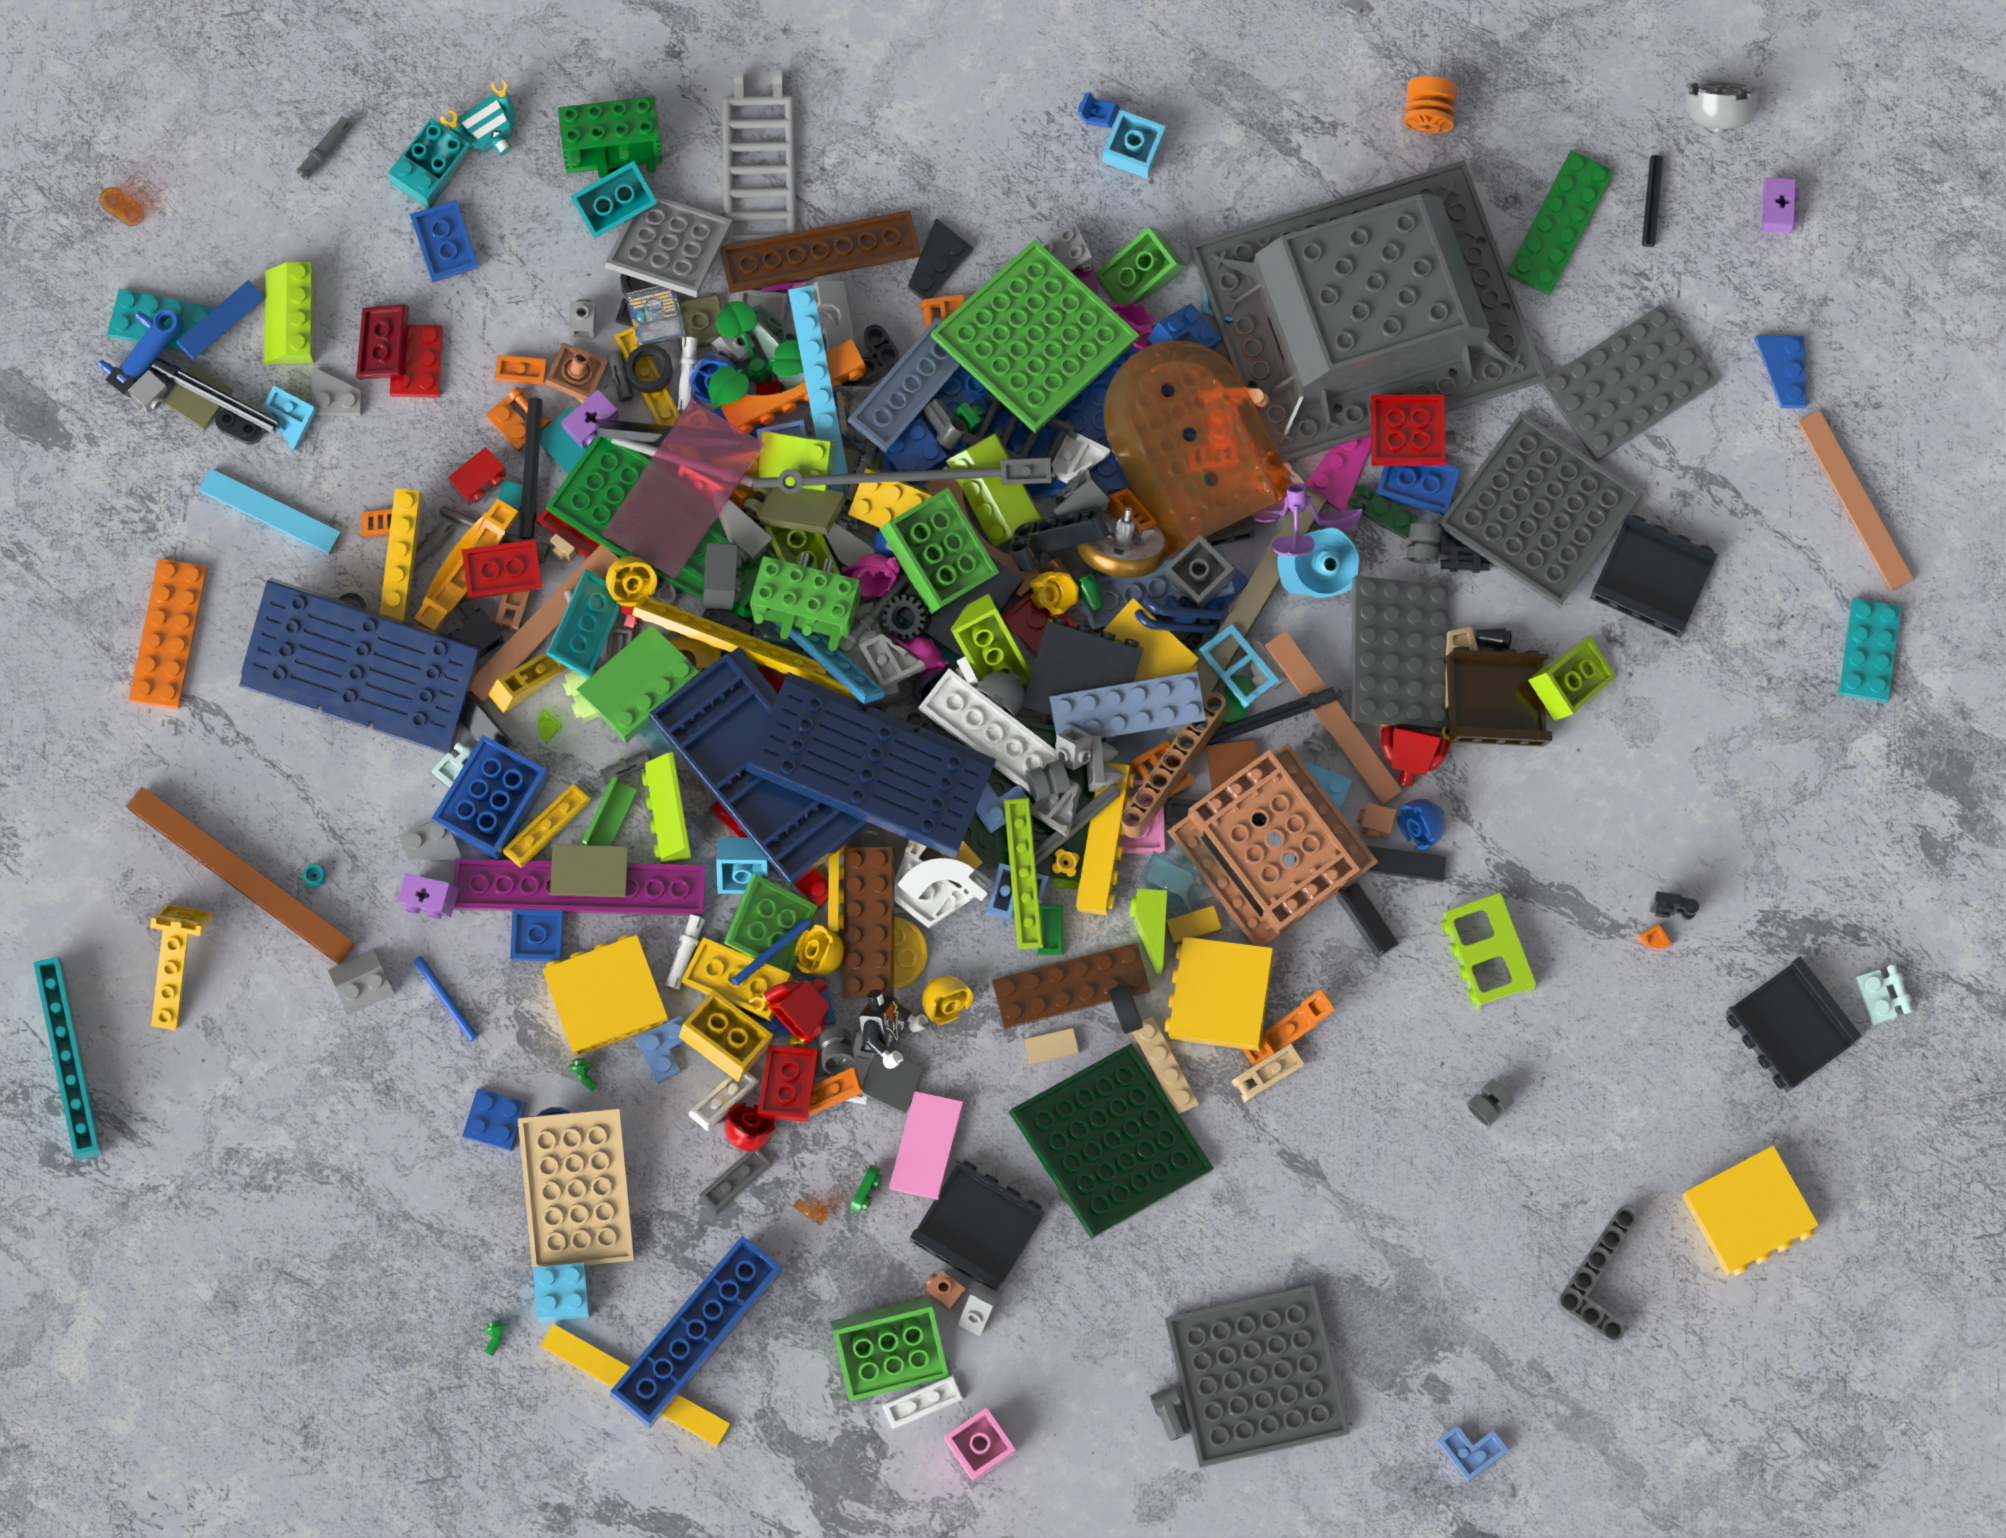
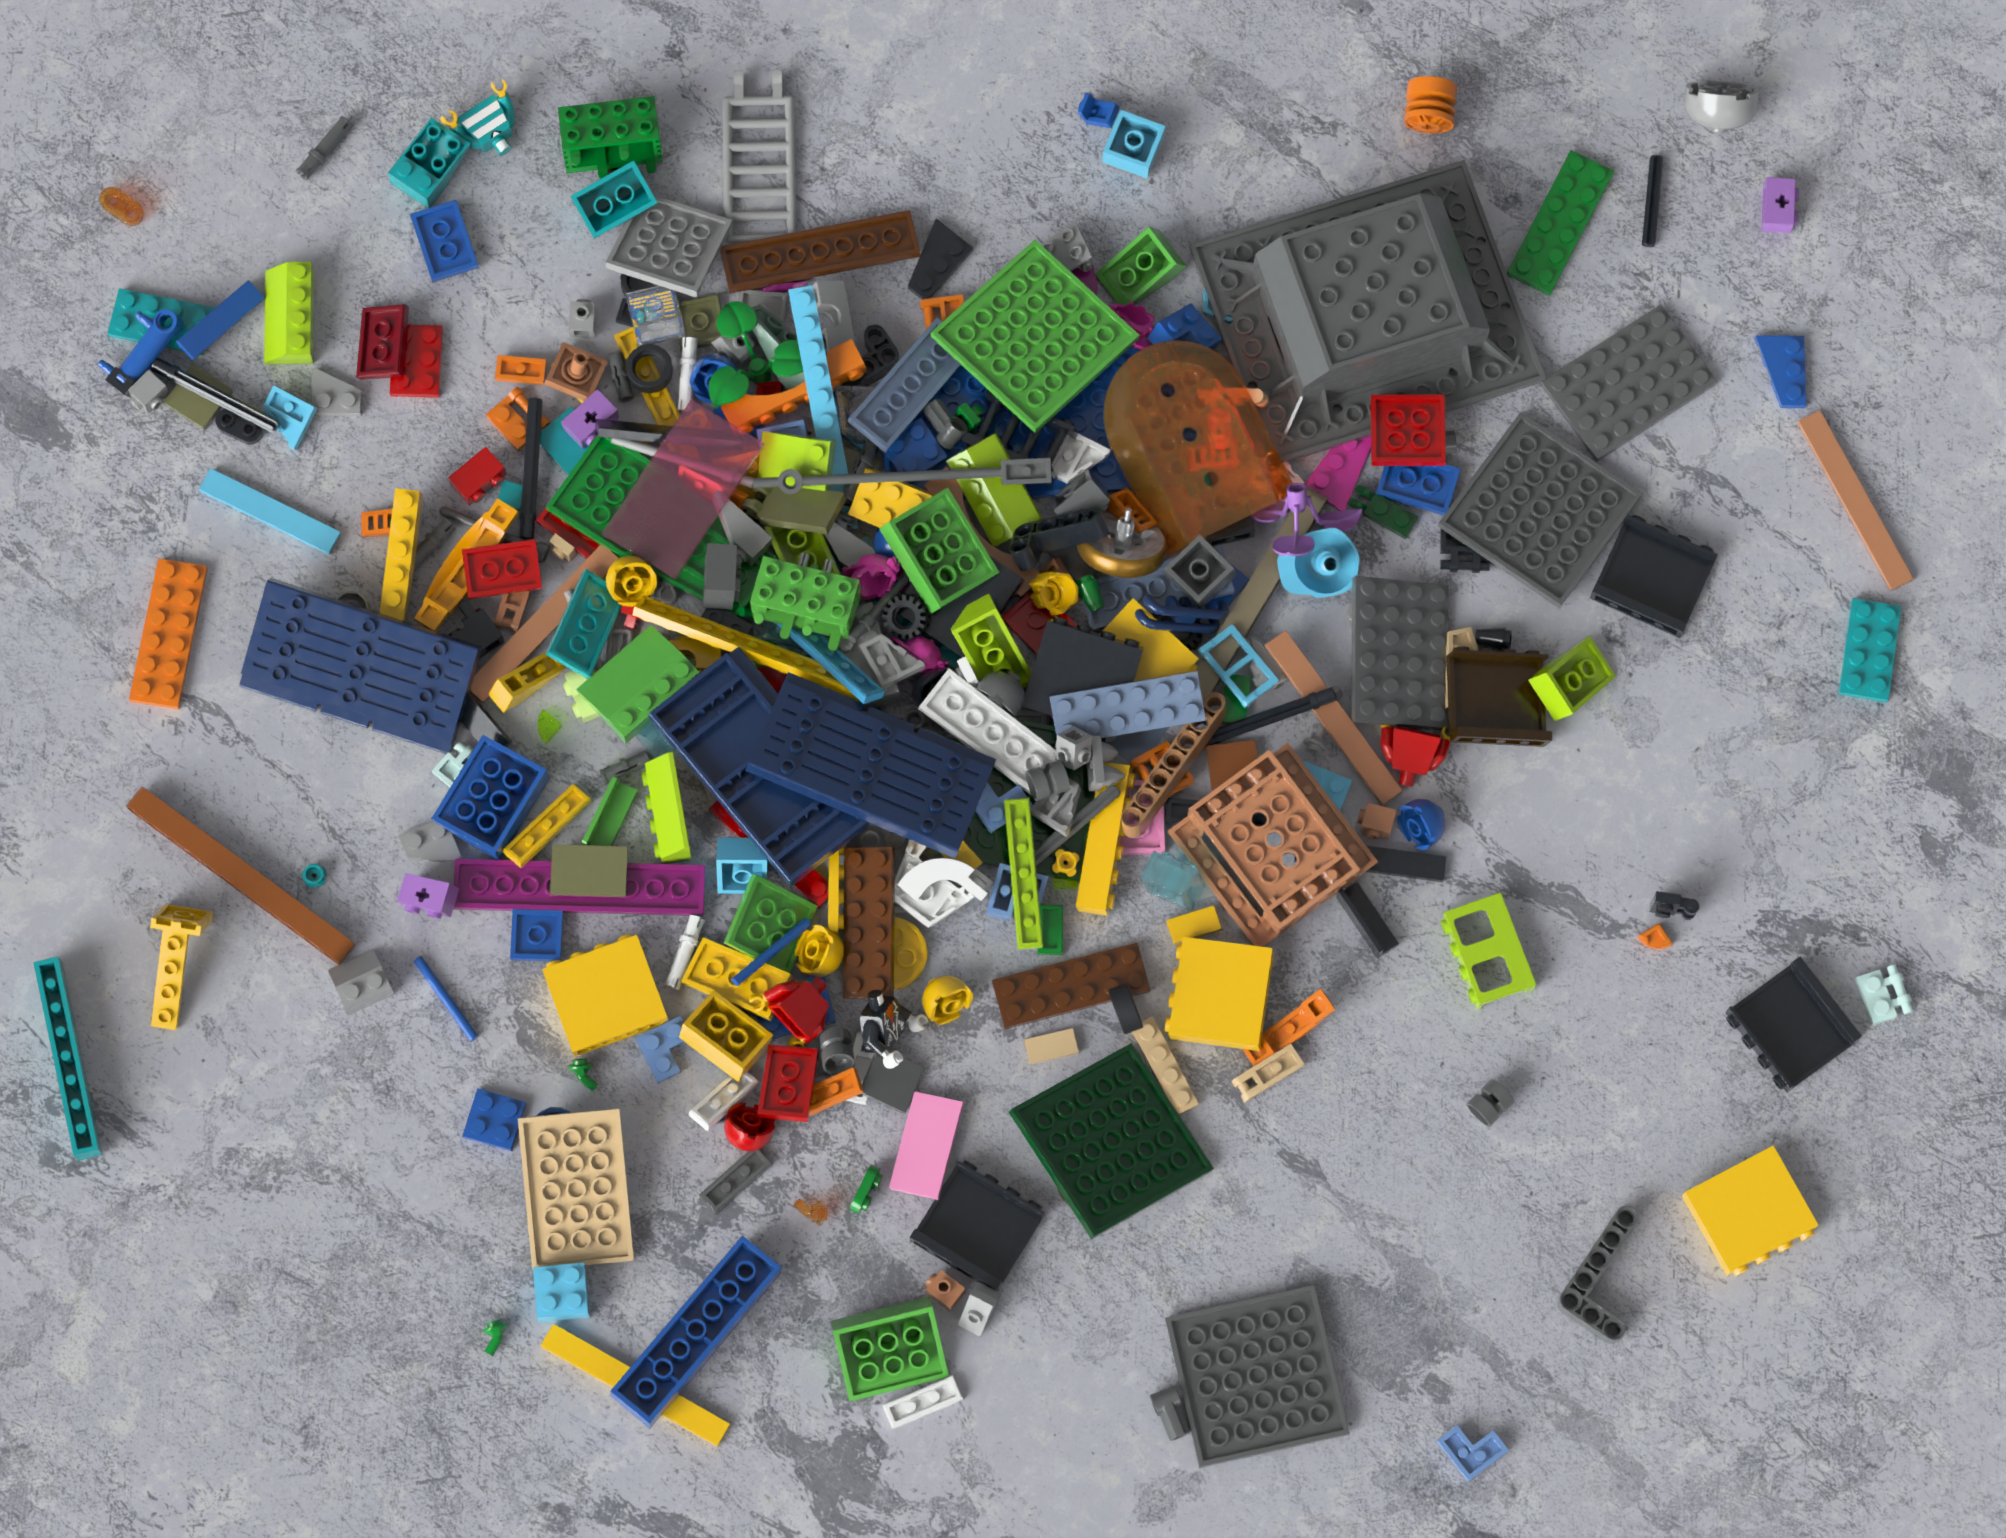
bright pink brick [944,1407,1016,1483] -> none
lime slope [1130,889,1167,975] -> none
dark grey wheel [1406,523,1442,565] -> none

